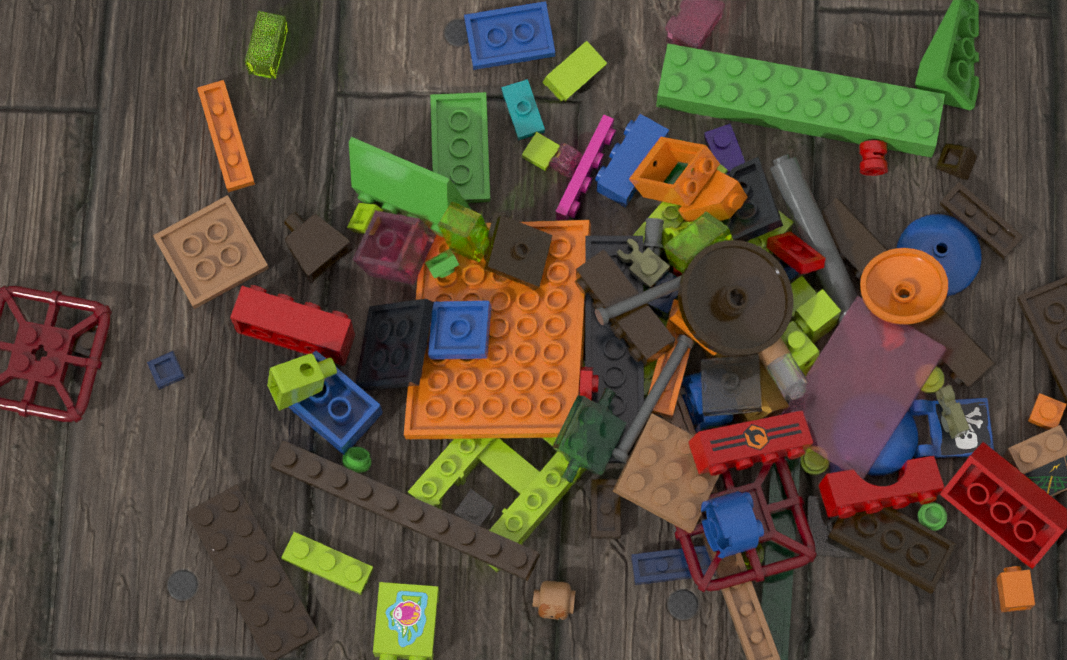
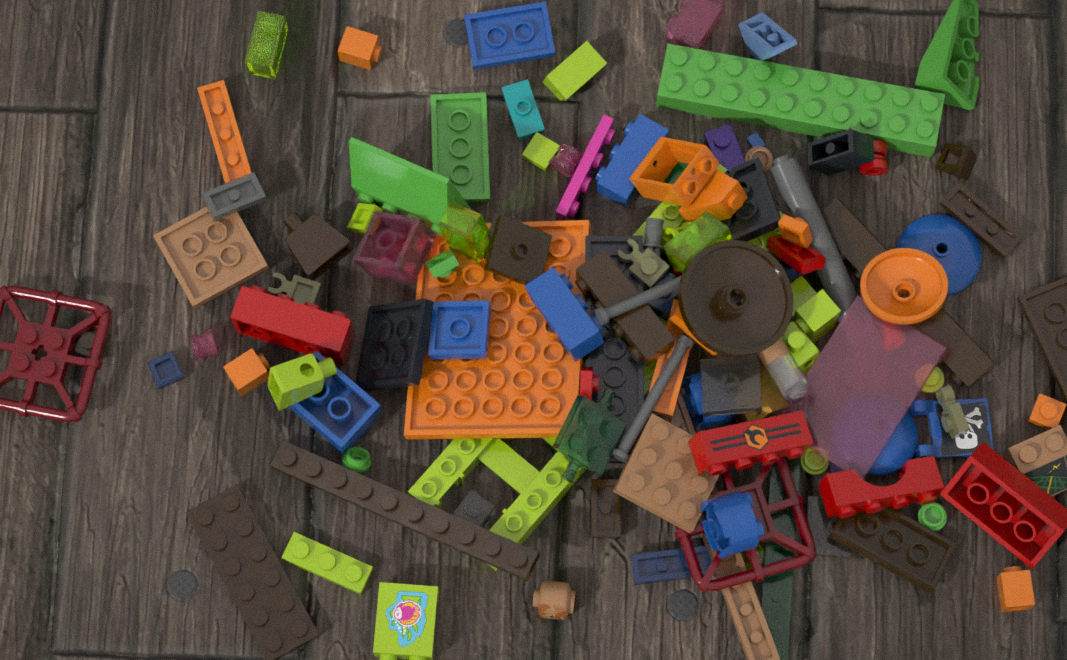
none -> clear pink wheel [189,329,219,362]
none -> dark grey plate [202,173,266,221]
none -> orange brick [223,348,271,397]
none -> olive plate [268,273,322,305]
none -> orange brick [338,26,383,70]
none -> blue brick [525,267,604,362]
none -> medium blue slope [738,12,797,61]
none -> medium nougat plate [745,146,773,172]
none -> blue piece [746,132,767,148]
none -> orange plate [778,214,813,249]
none -> black brick [807,128,874,176]

